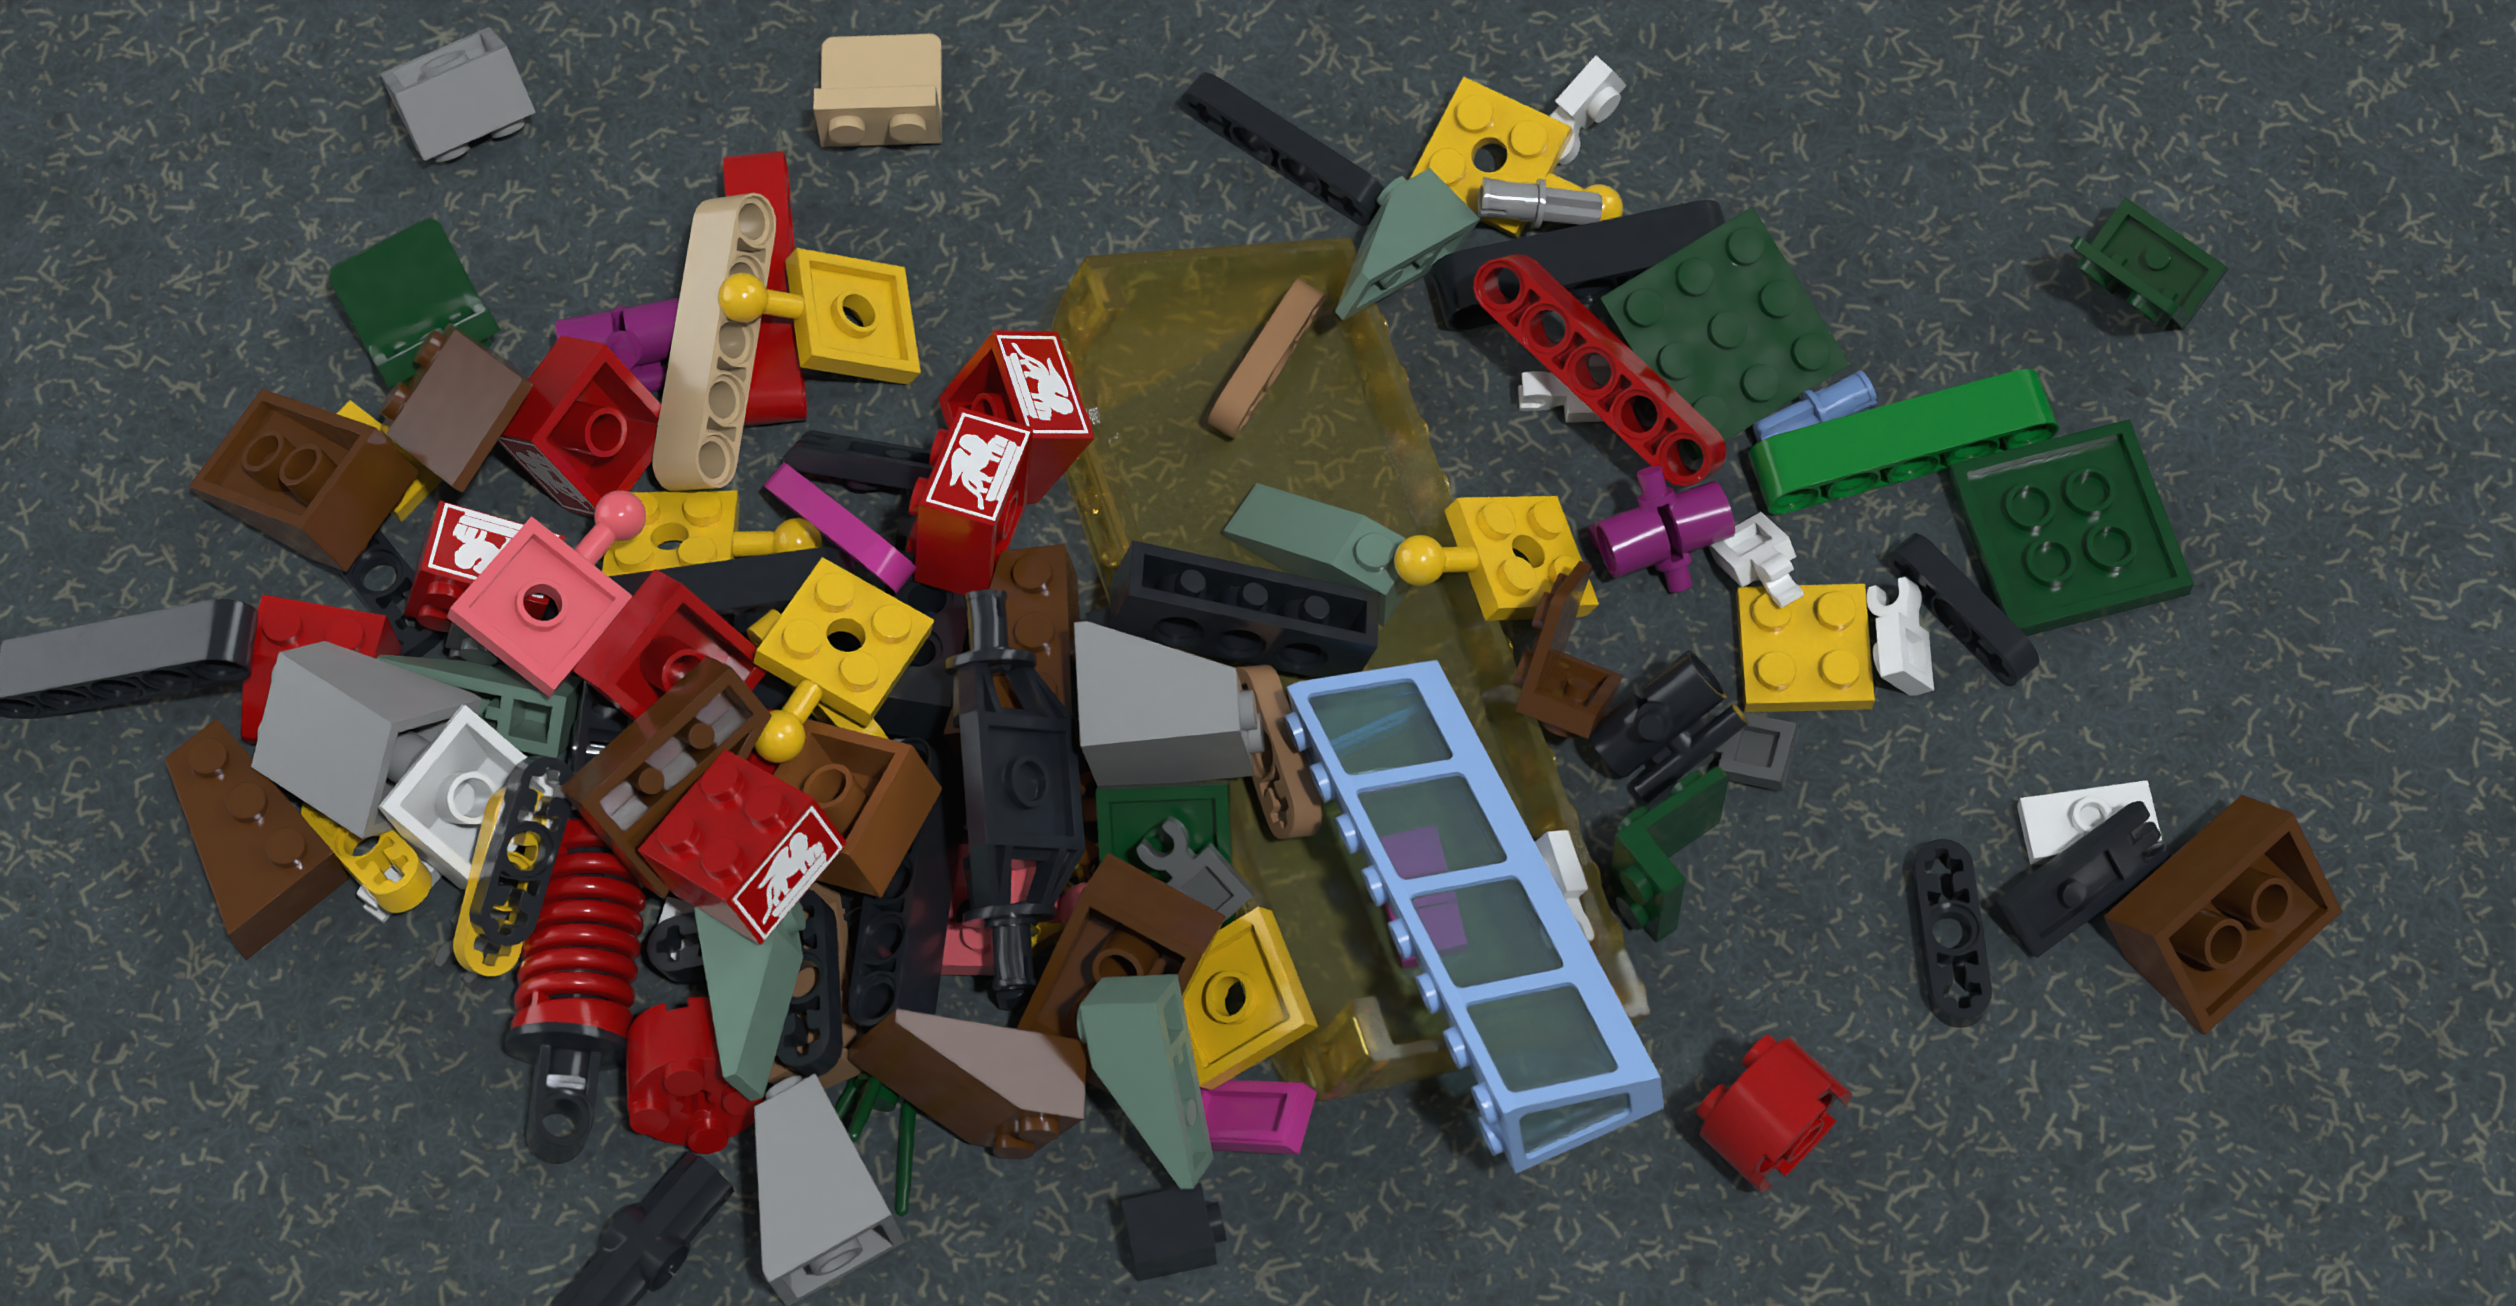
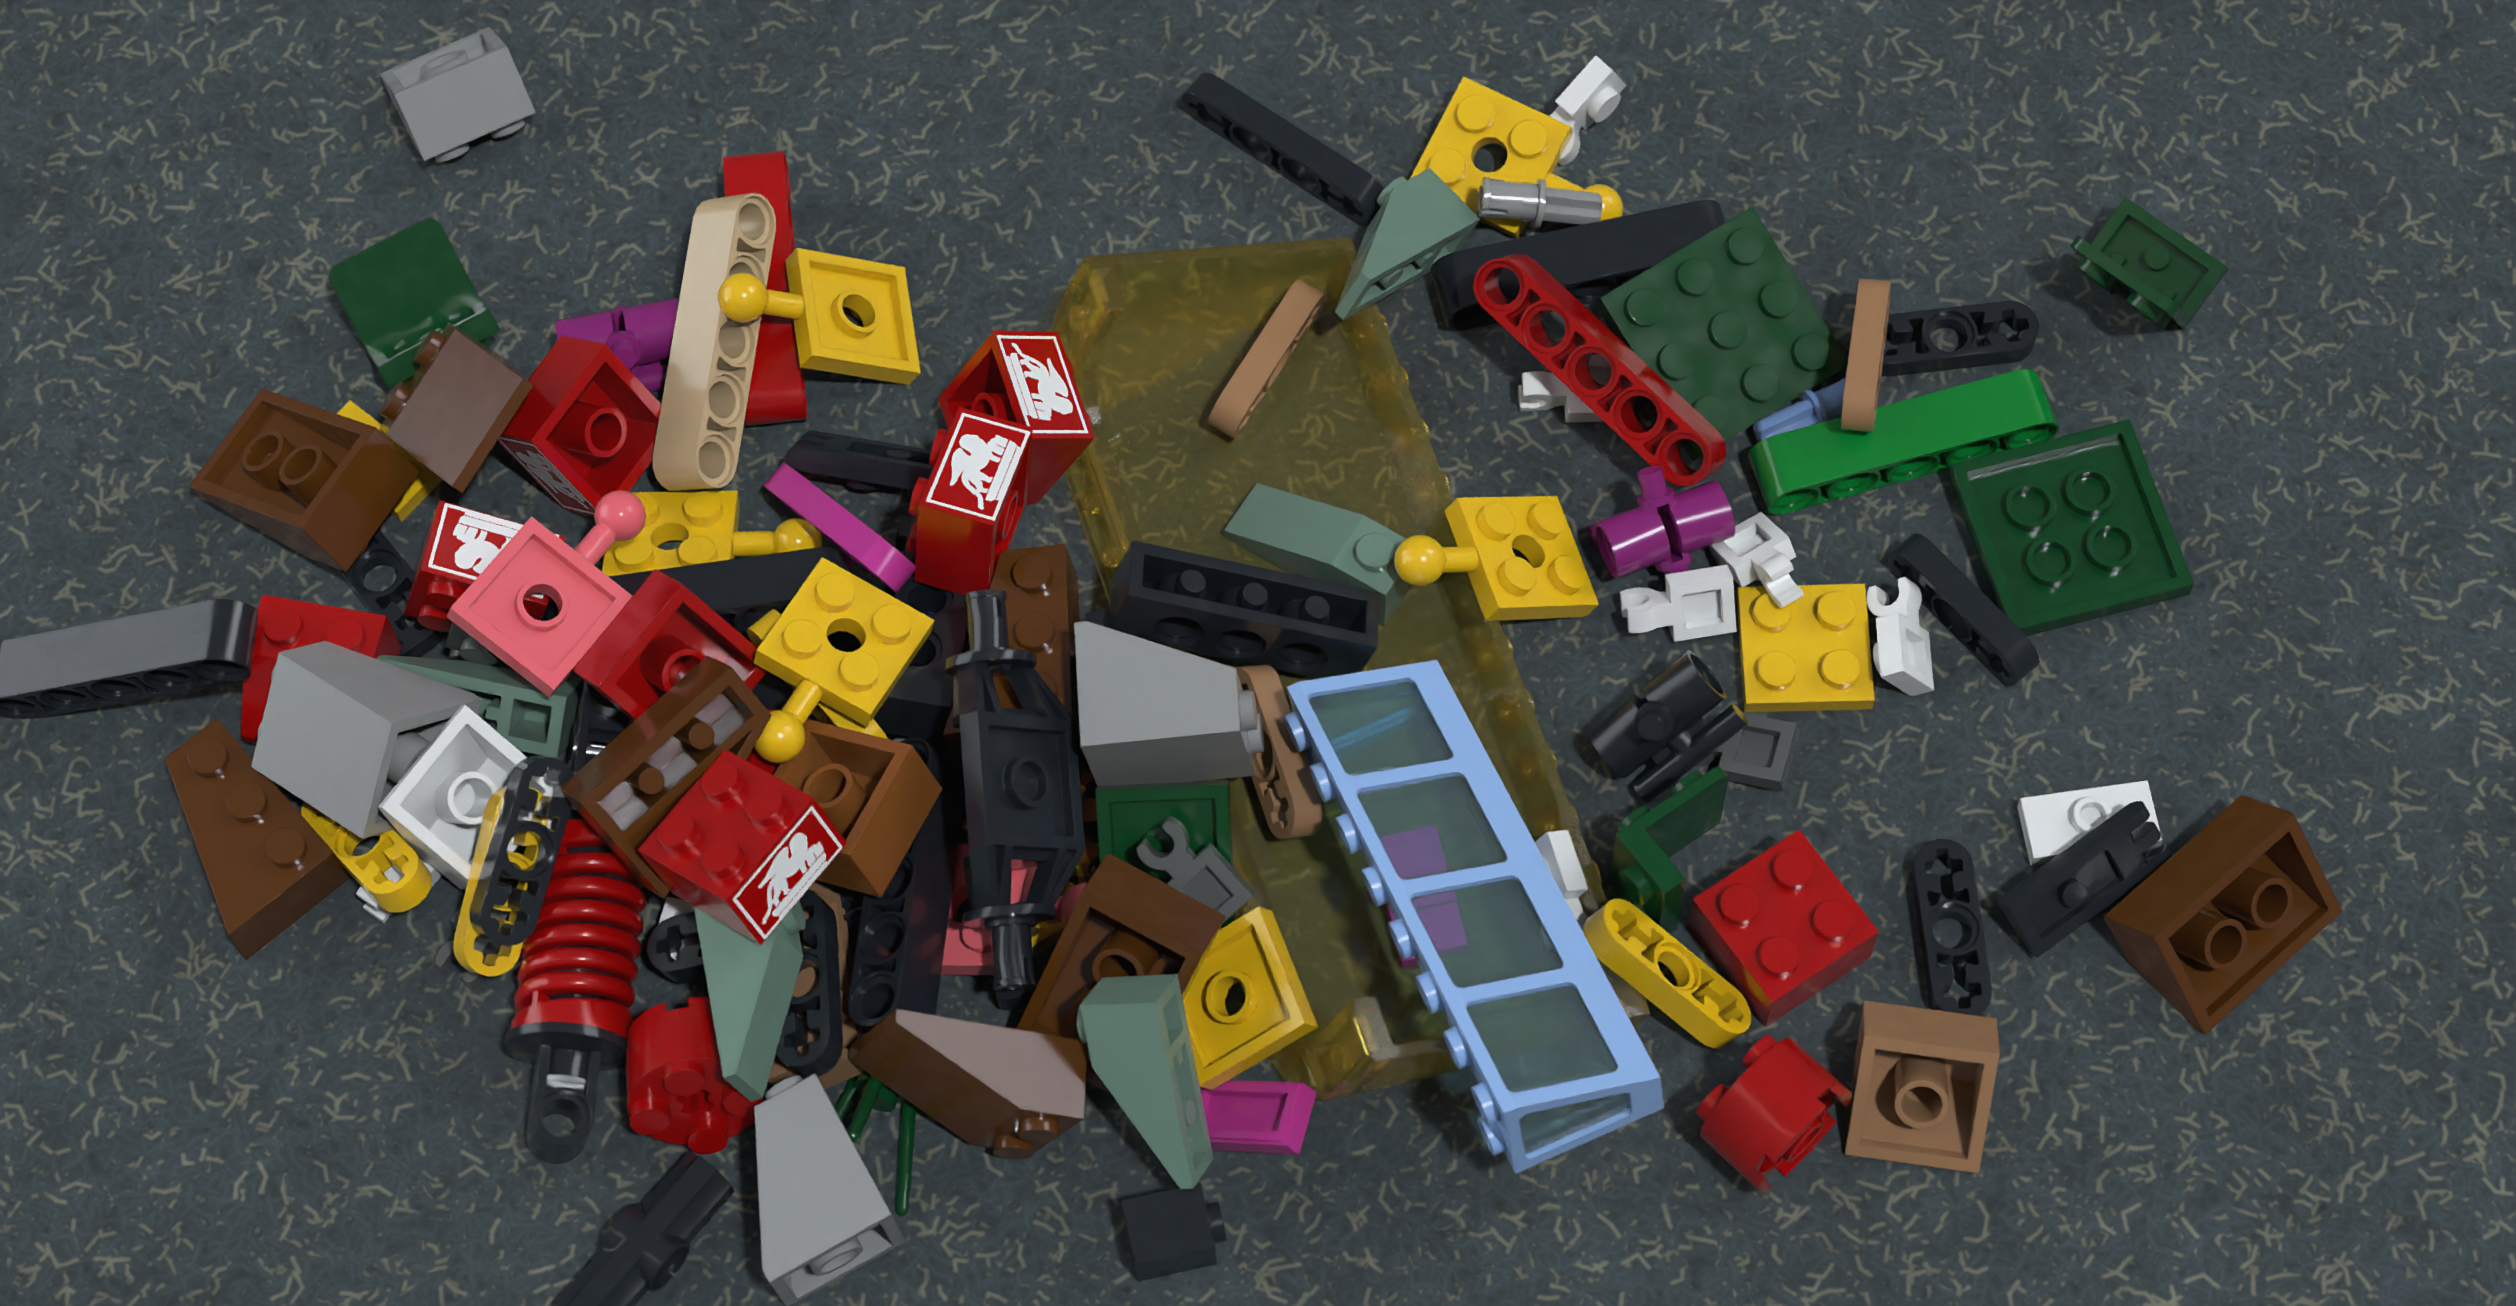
tan bracket [814,34,942,147] -> none
reddish brown bracket [1513,560,1623,739] -> none
none -> yellow beam [1584,899,1751,1049]
none -> white plate [1620,565,1737,642]
none -> red brick [1687,829,1879,1027]
none -> medium nougat beam [1841,278,1891,432]
none -> medium nougat slope [1845,1000,2000,1173]
none -> black beam [1881,301,2039,377]

